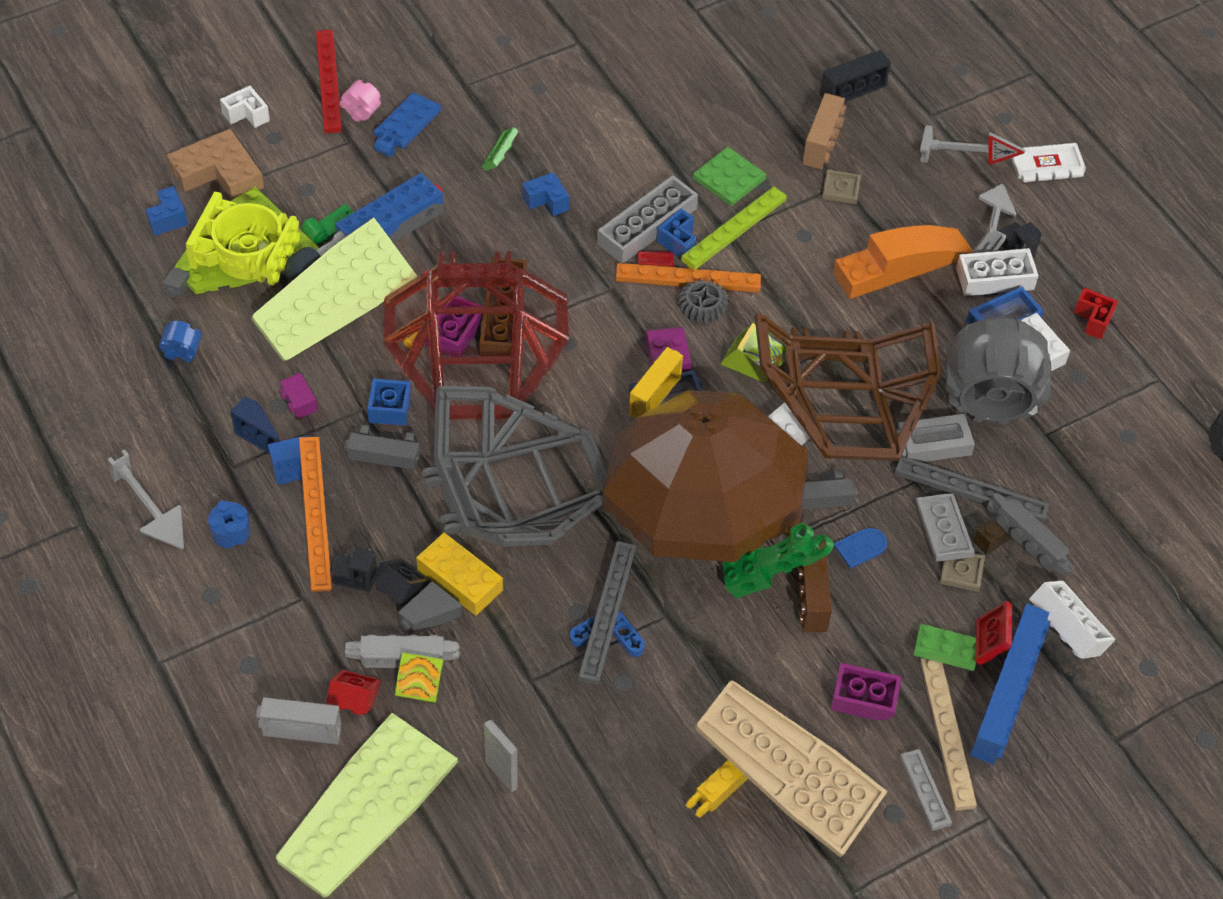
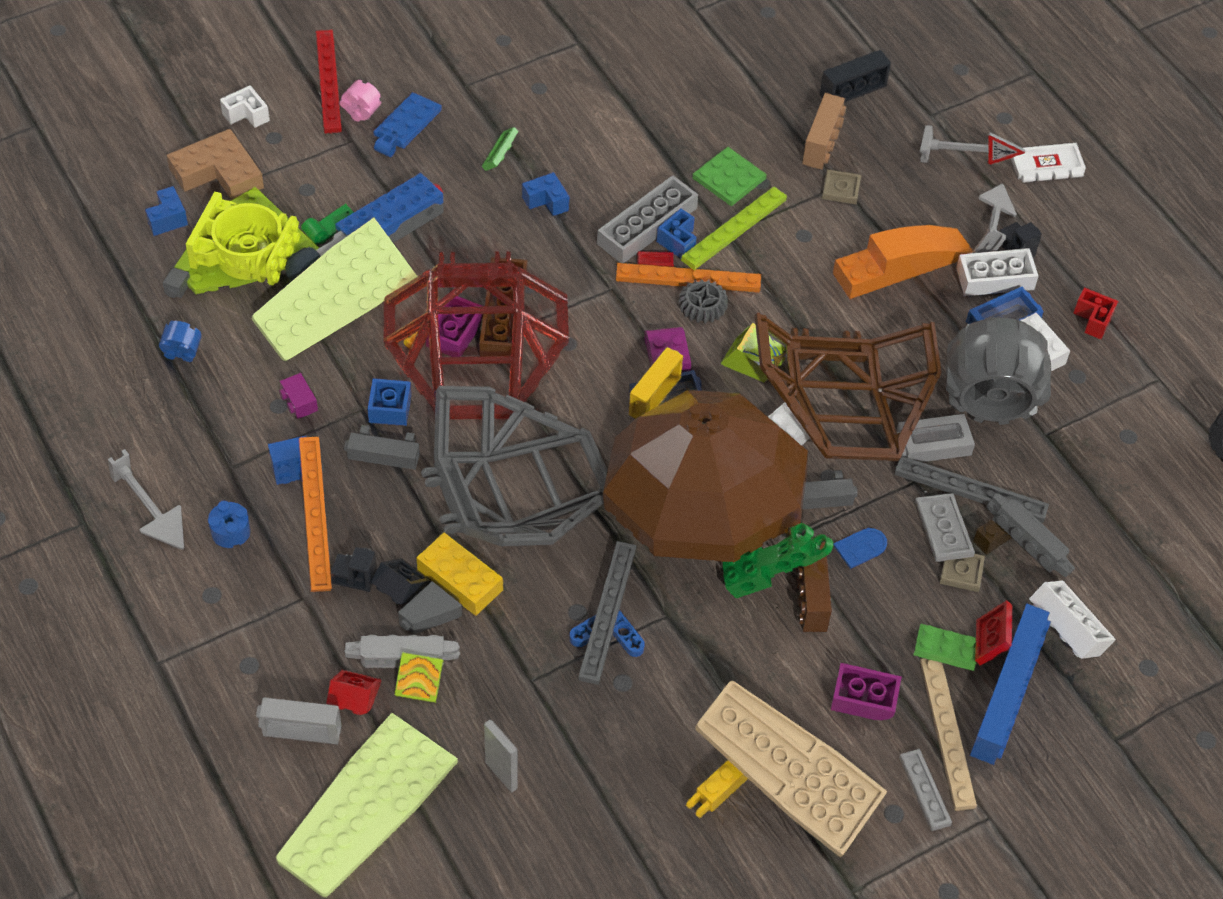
dark blue slope [230,396,280,454] -> none

